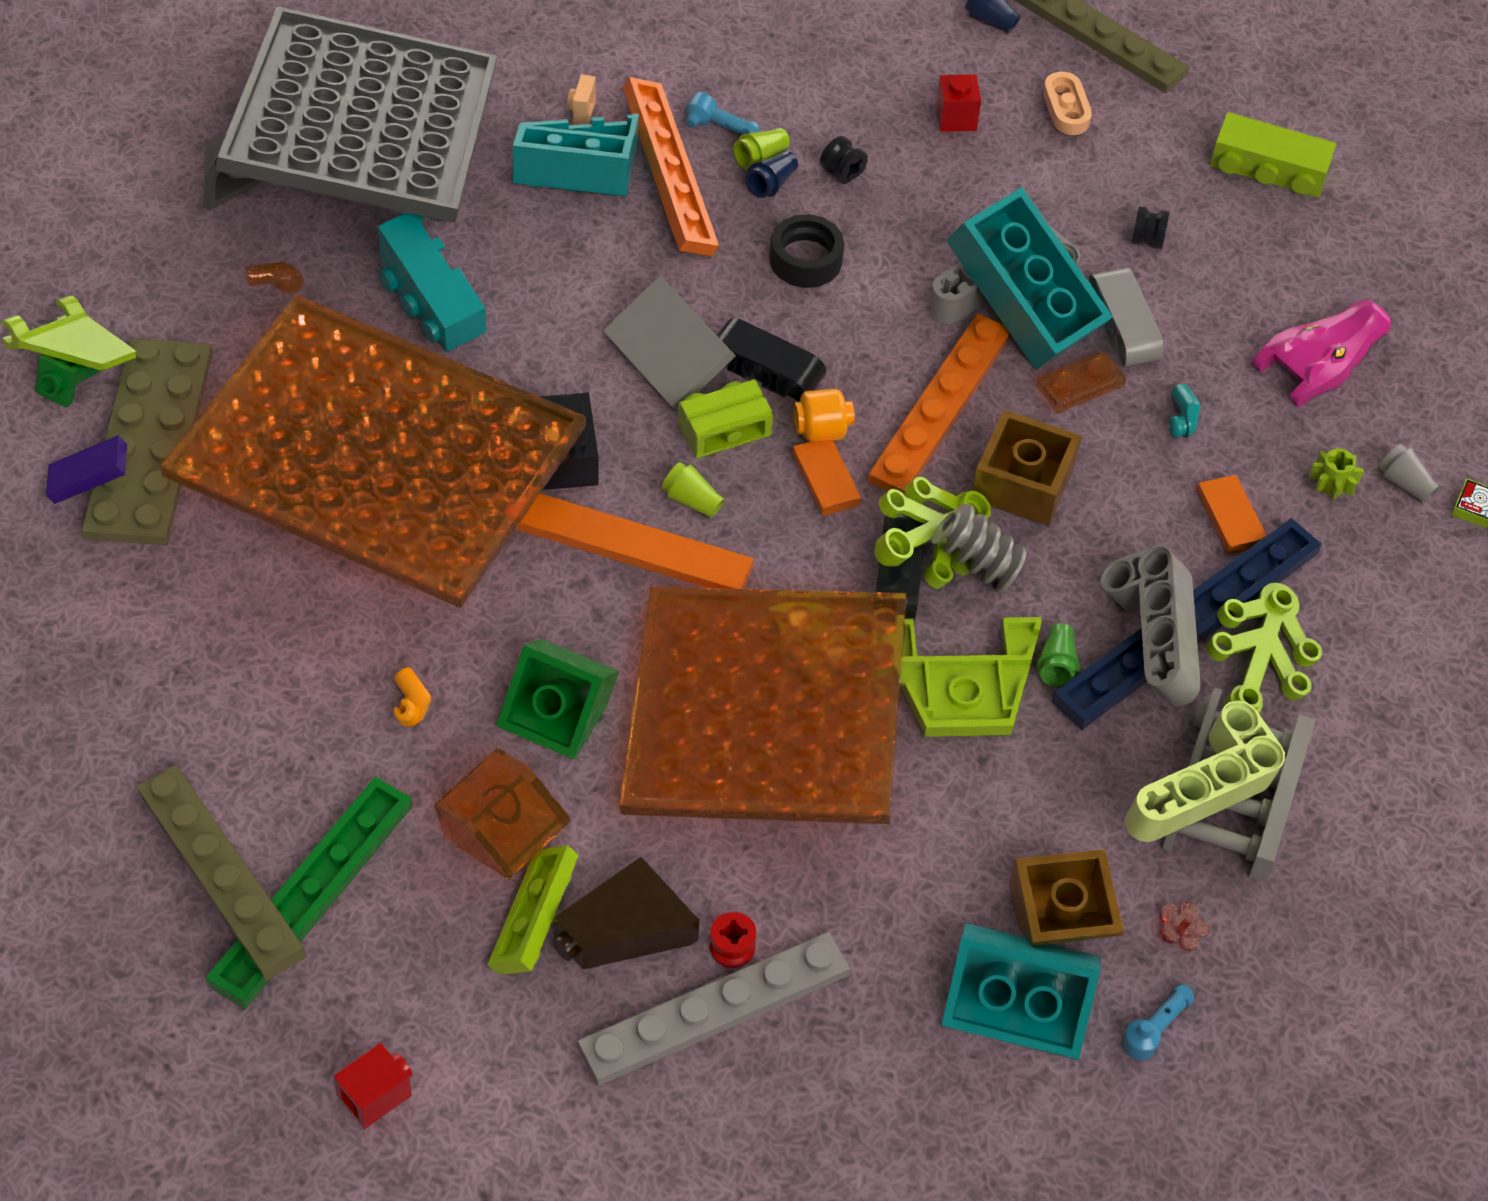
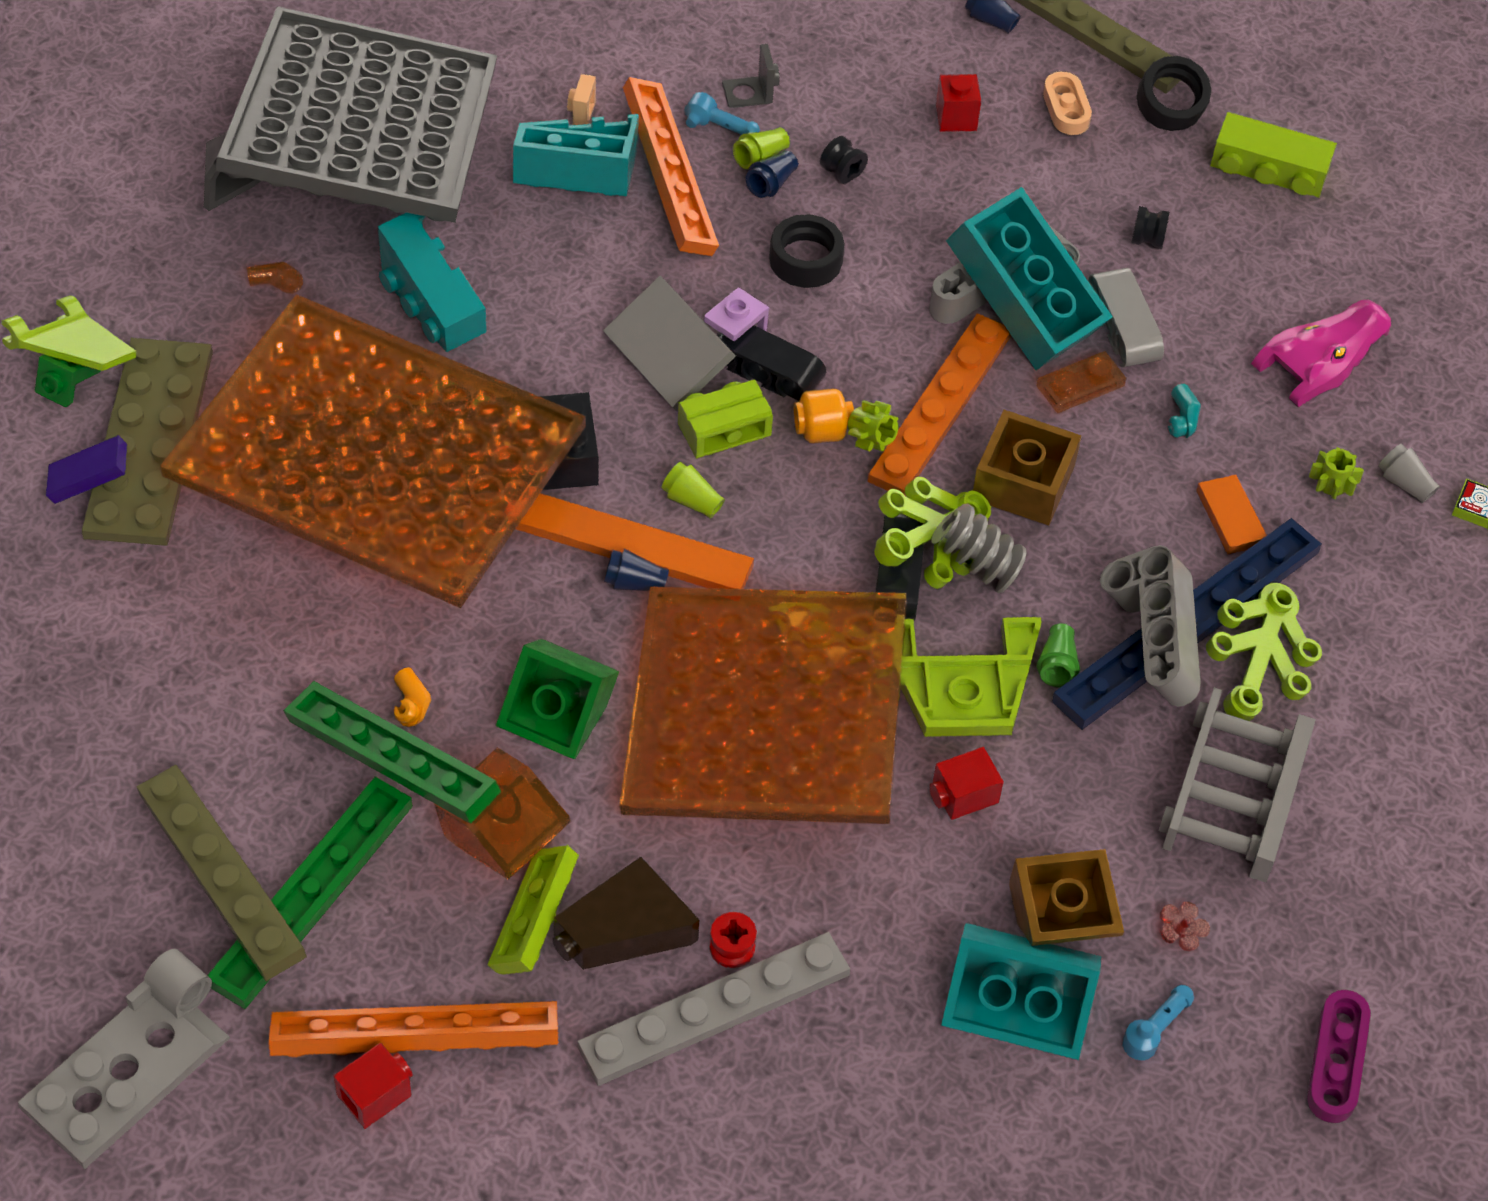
orange tile [792,440,861,516] -> none
yellowish green beam [1125,700,1285,842] -> none
none -> light grey hinge [18,949,230,1169]
none -> orange plate [268,1001,558,1057]
none -> green plate [283,681,501,824]
none -> dark blue cone [604,548,669,594]
none -> lavender bracket [704,287,769,341]
none -> dark grey bracket [722,44,780,108]
none -> lime gear [848,400,898,452]
none -> red brick [929,746,1004,820]
none -> black tyre [1136,56,1212,131]
none -> magenta plate [1307,990,1371,1123]

